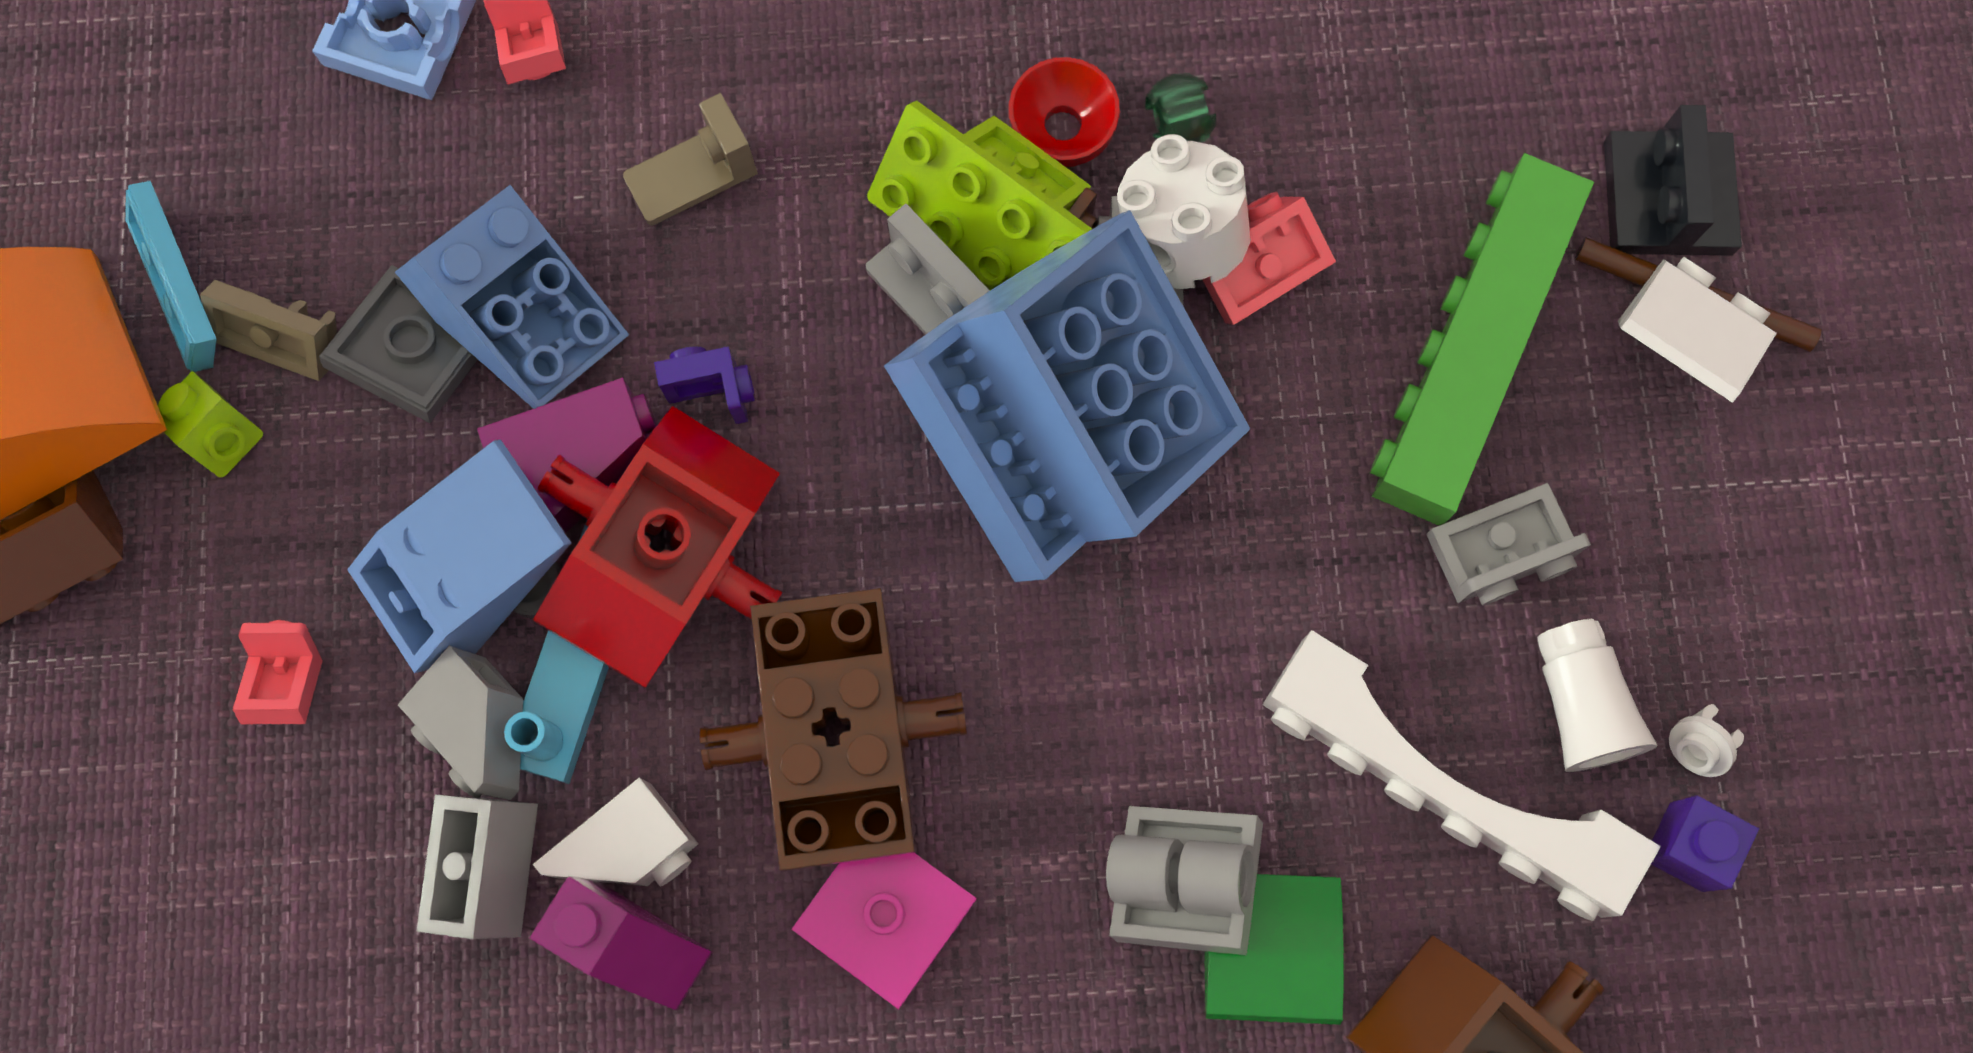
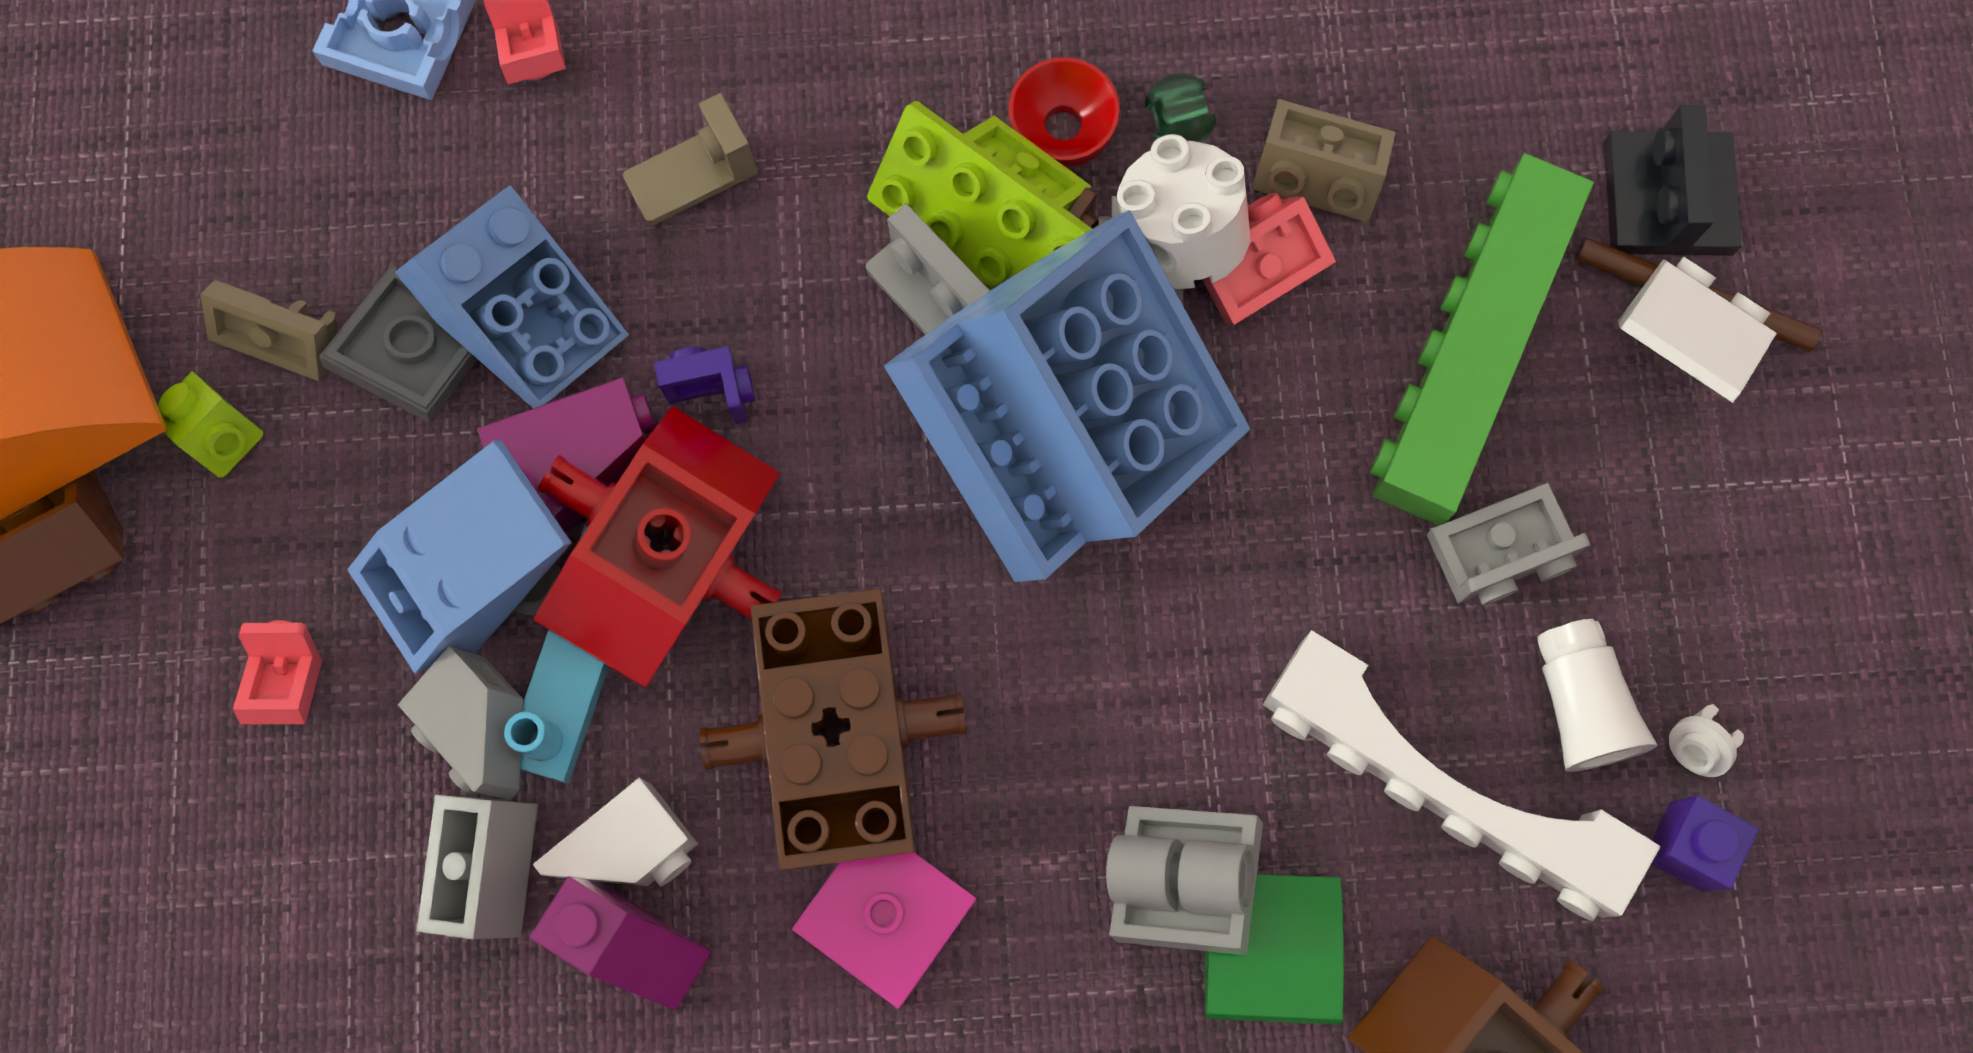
medium azure tile [125,181,216,372] -> none
none -> dark tan bracket [1252,99,1396,221]

